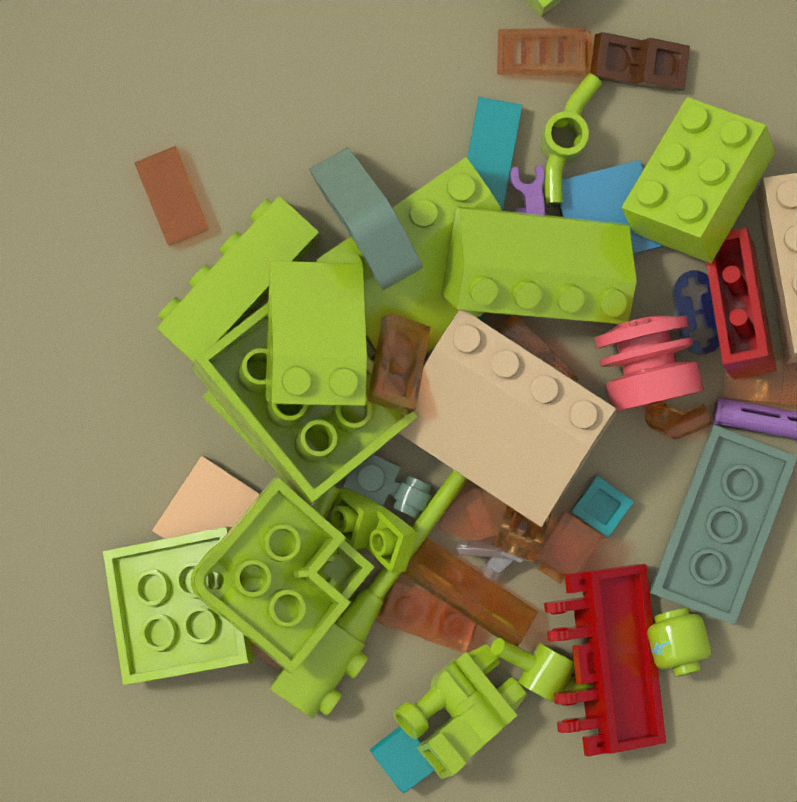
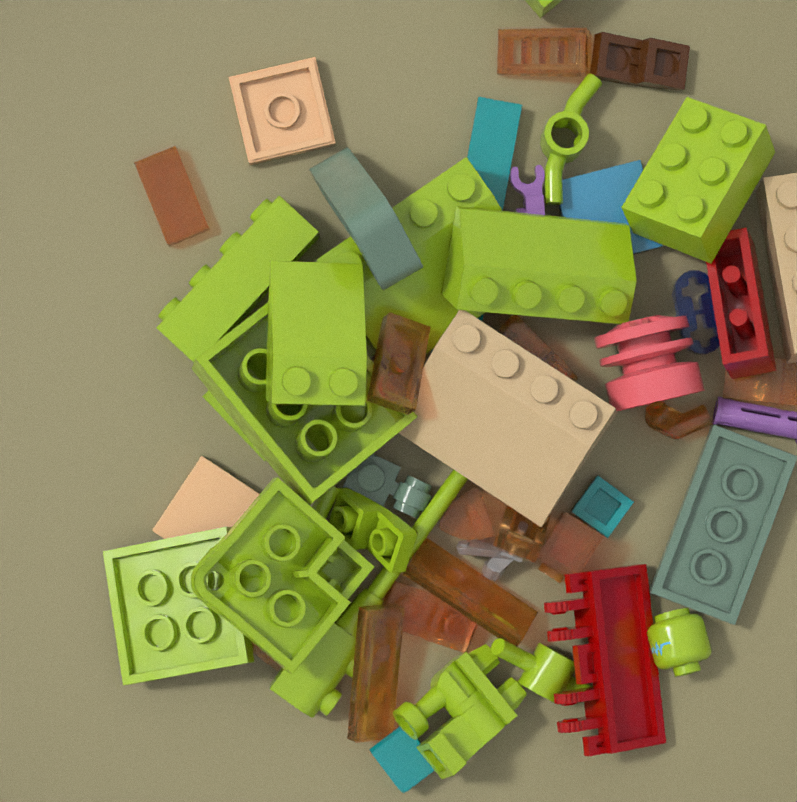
none -> light nougat tile [229,57,336,165]
none -> clear orange tile [347,603,405,743]

